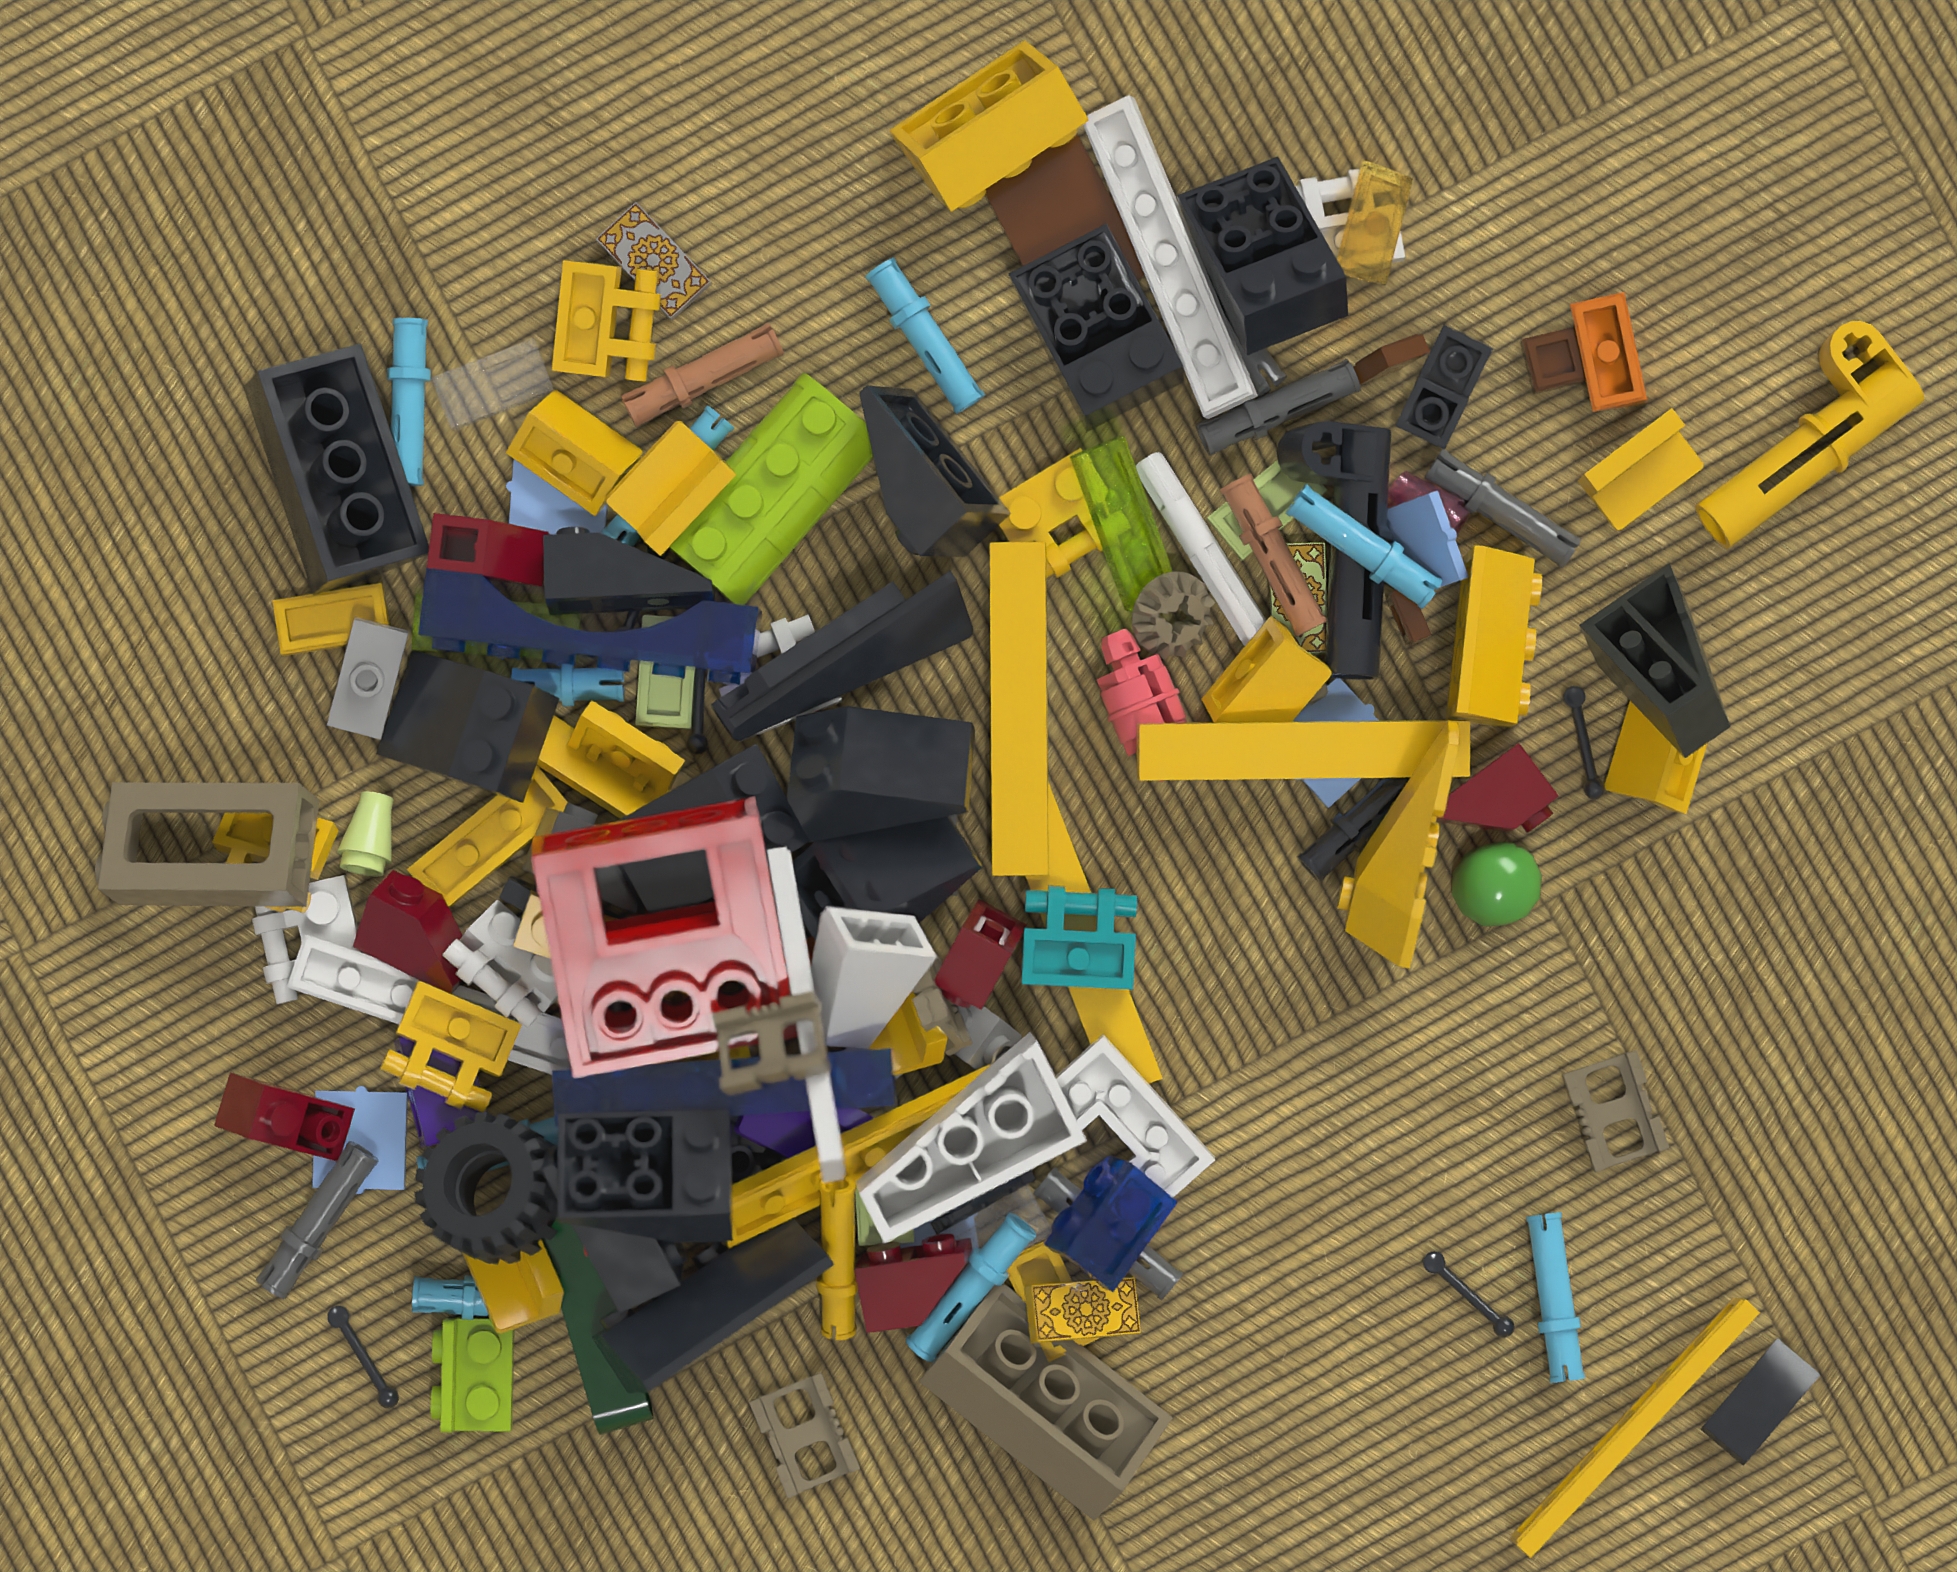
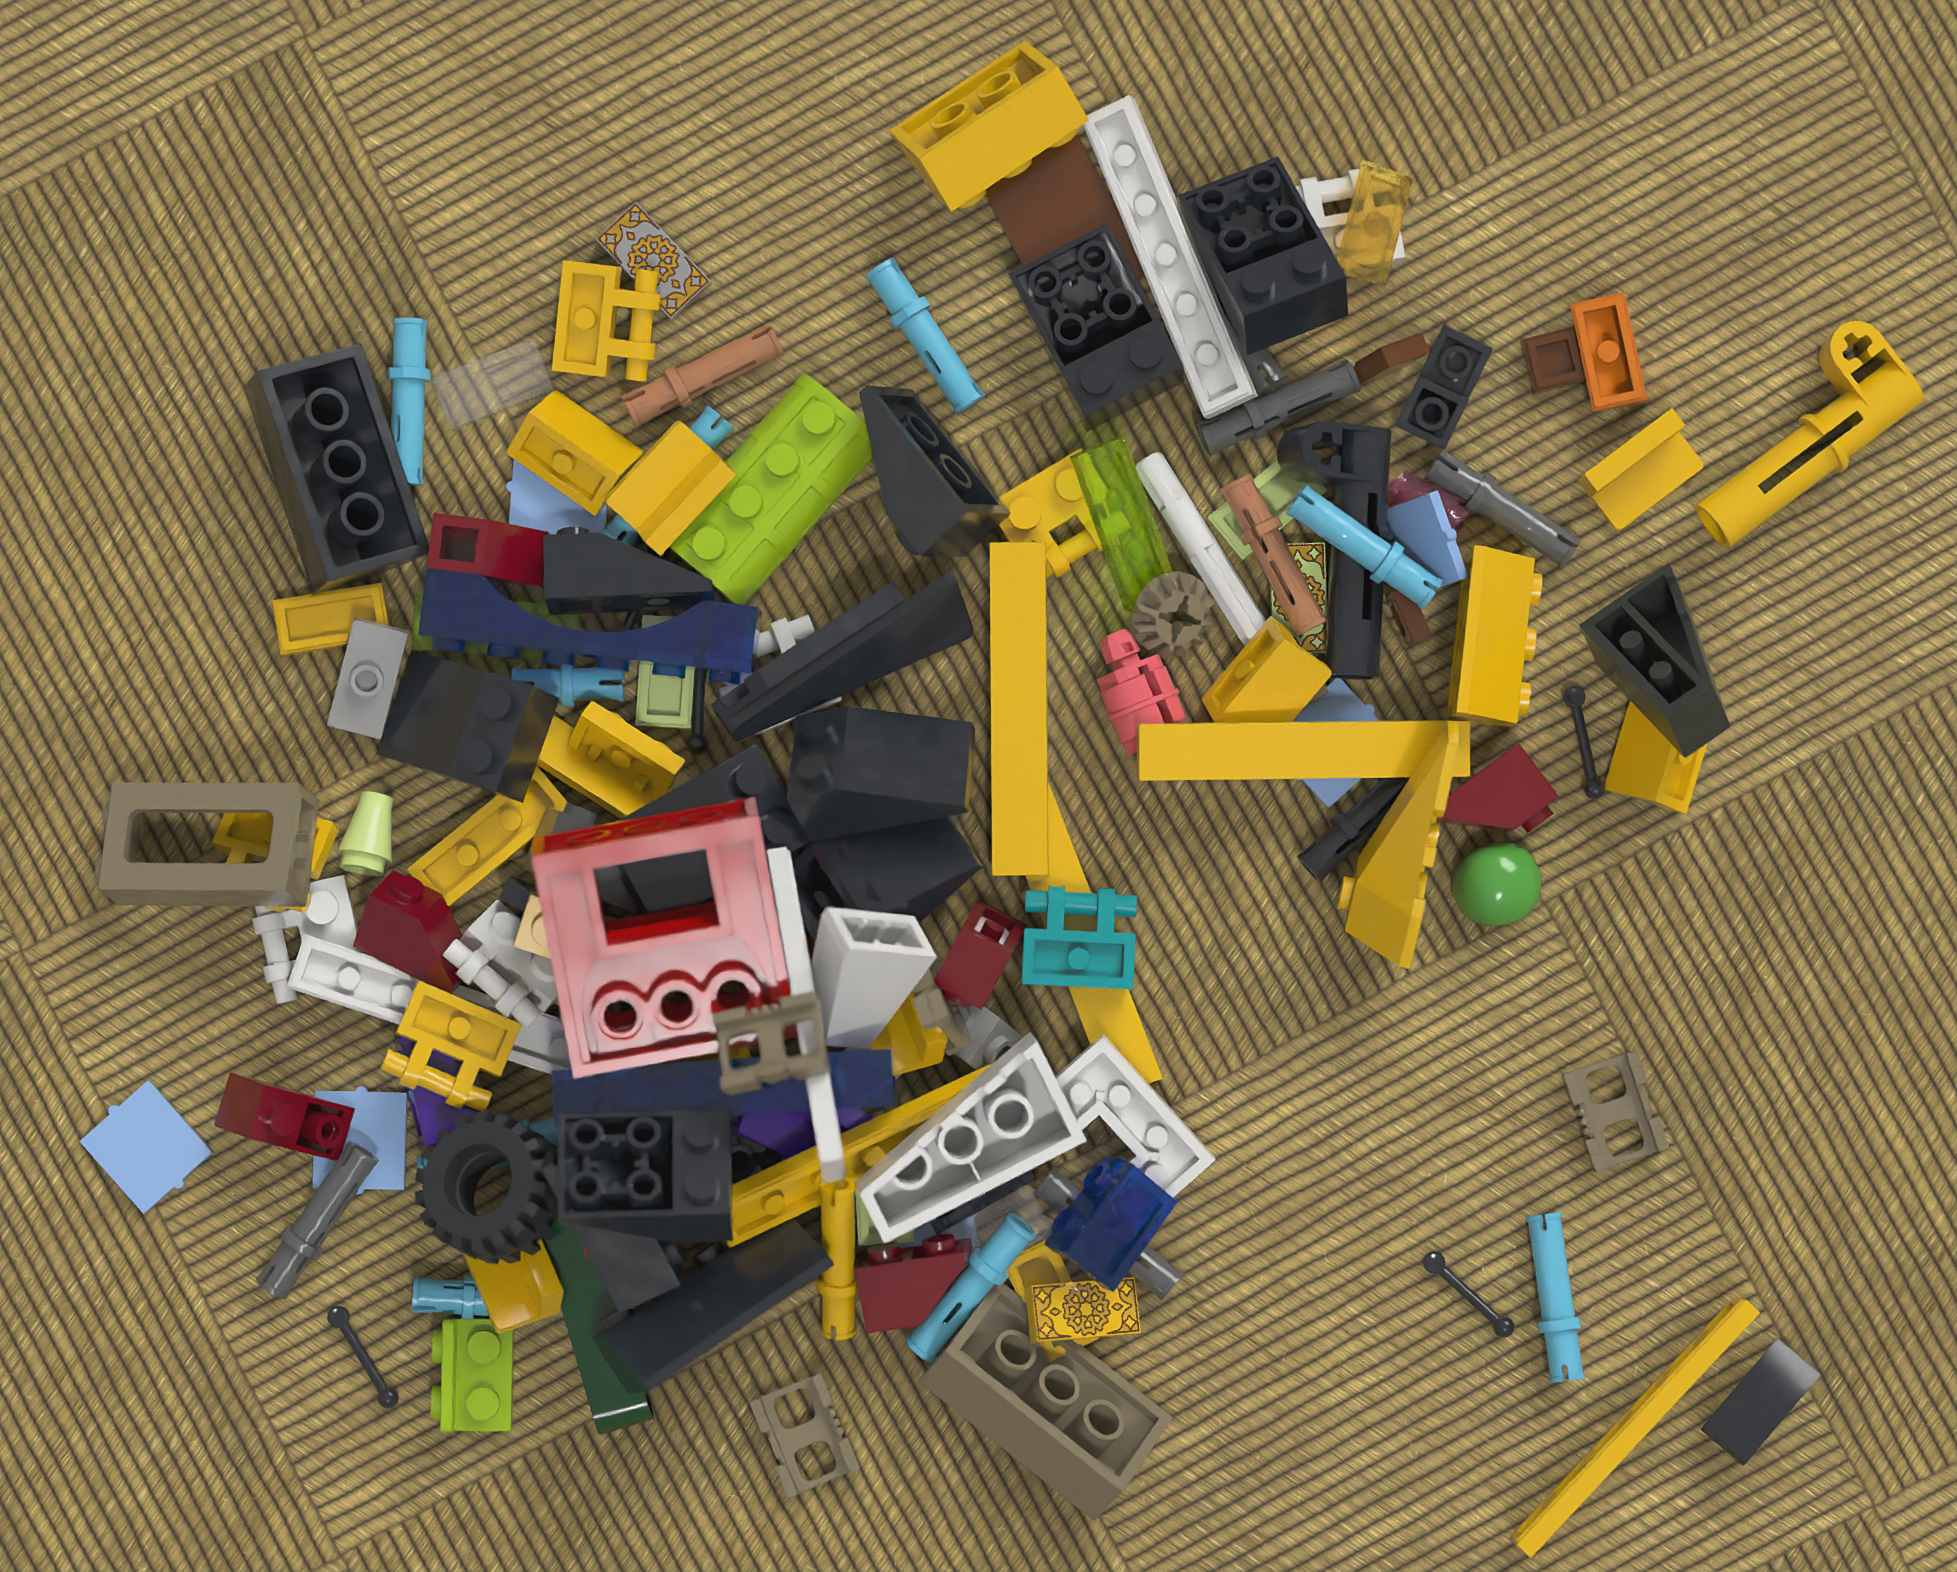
none -> light blue piece [79,1080,214,1214]

